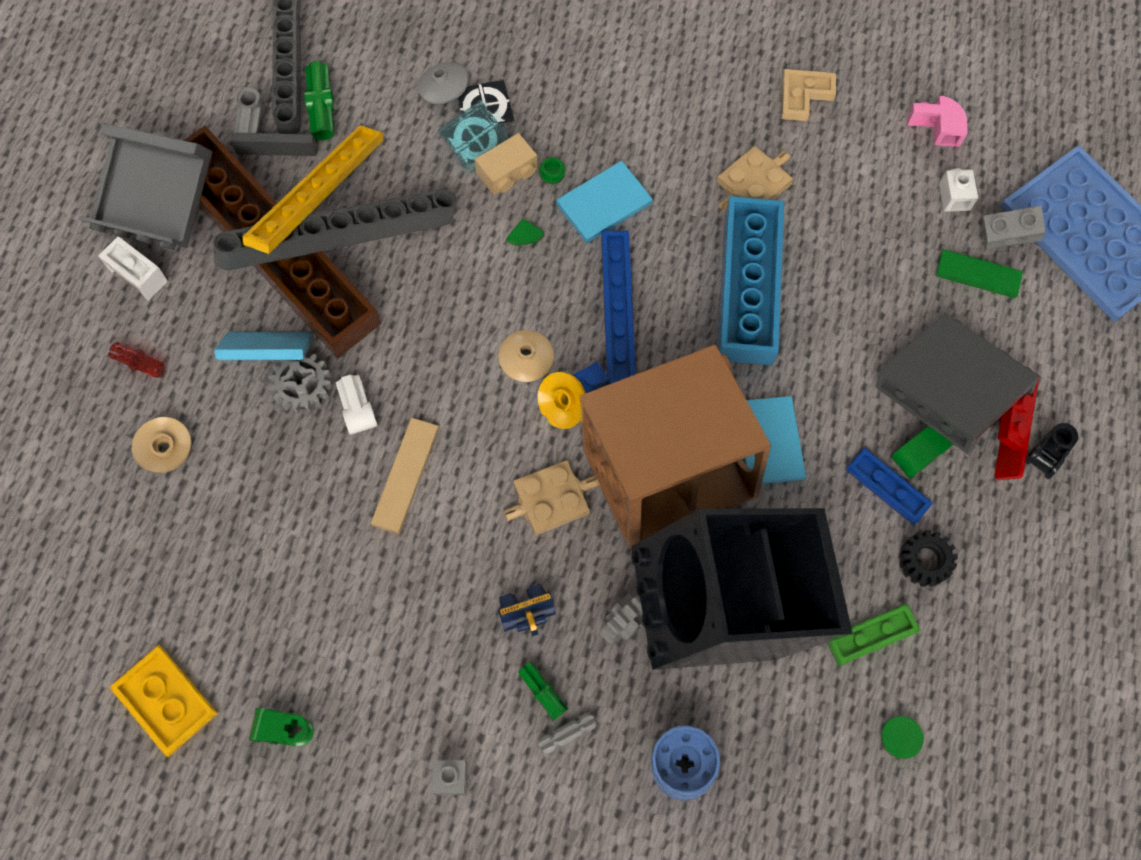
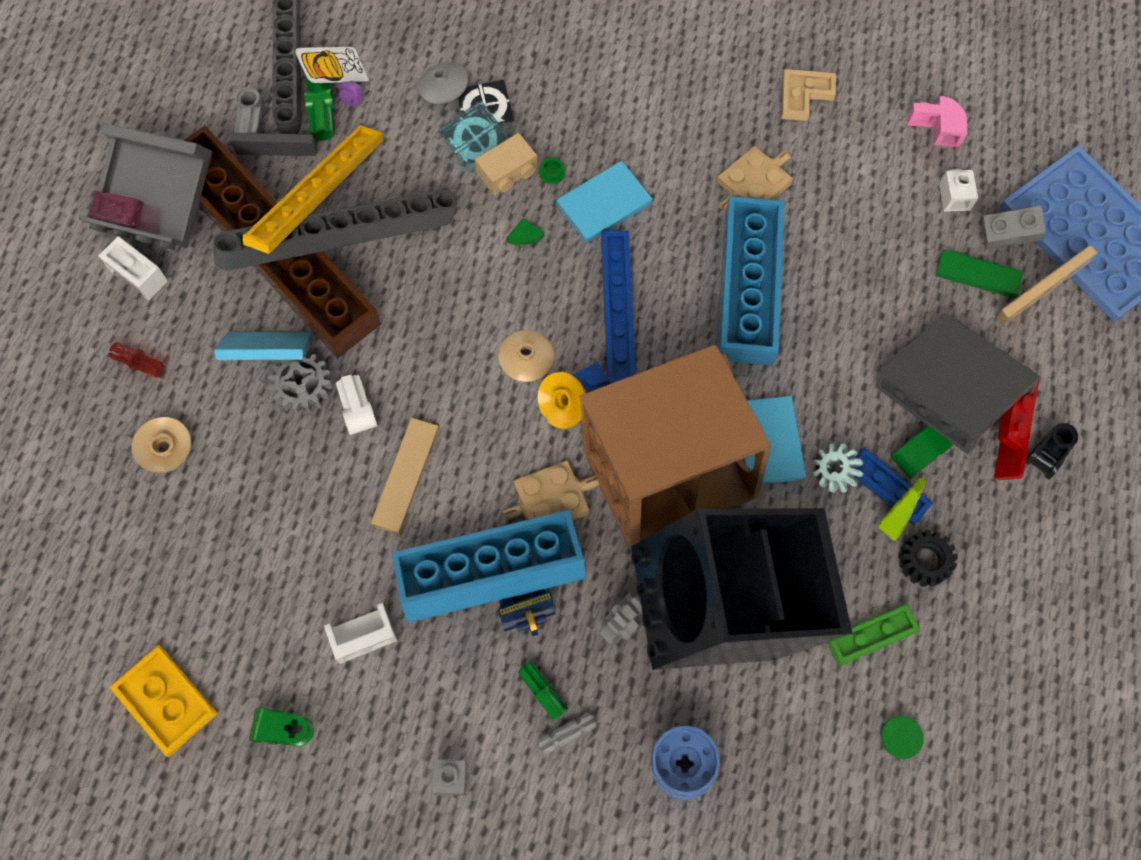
none -> clear pink plate [87,191,144,229]
none -> sticker [295,47,368,83]
none -> white panel [324,603,398,664]
none -> medium lavender plate [339,81,363,107]
none -> dark azure brick [392,510,586,623]
none -> light aqua gear [813,443,863,493]
none -> lime slope [878,478,926,541]
none -> tan tile [997,246,1098,325]

